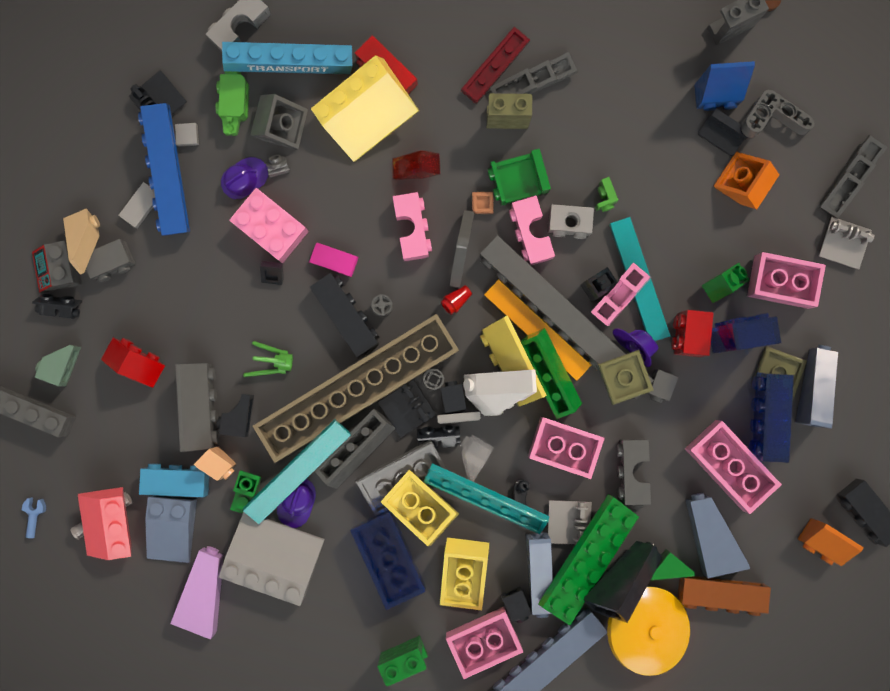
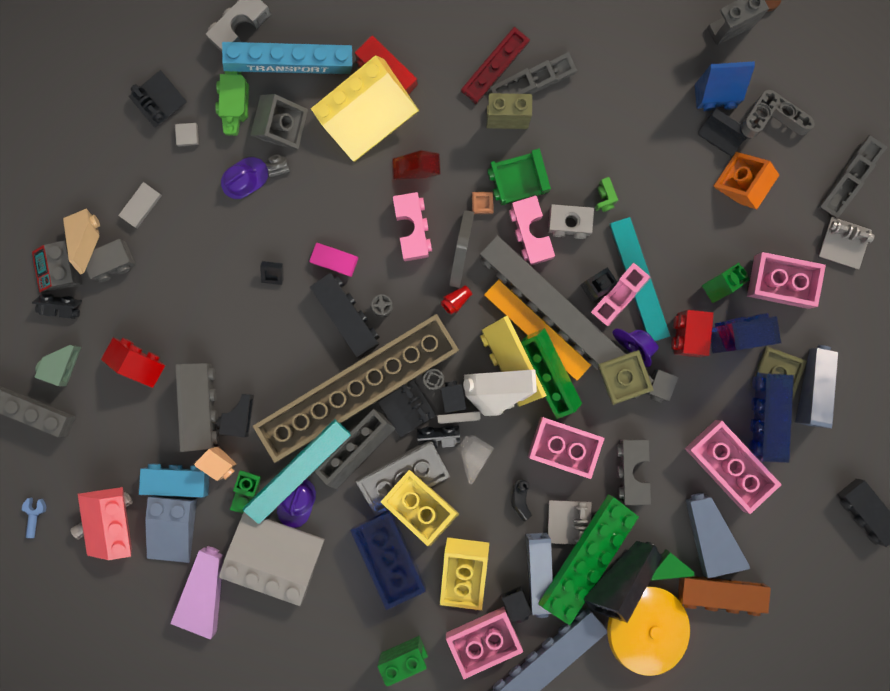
blue brick [138,103,190,235] -> none
bright pink brick [229,188,309,263] -> none
bright green plant [243,341,293,377] -> none
teal tile [423,463,550,534] -> none
orange slope [797,518,864,566] -> none

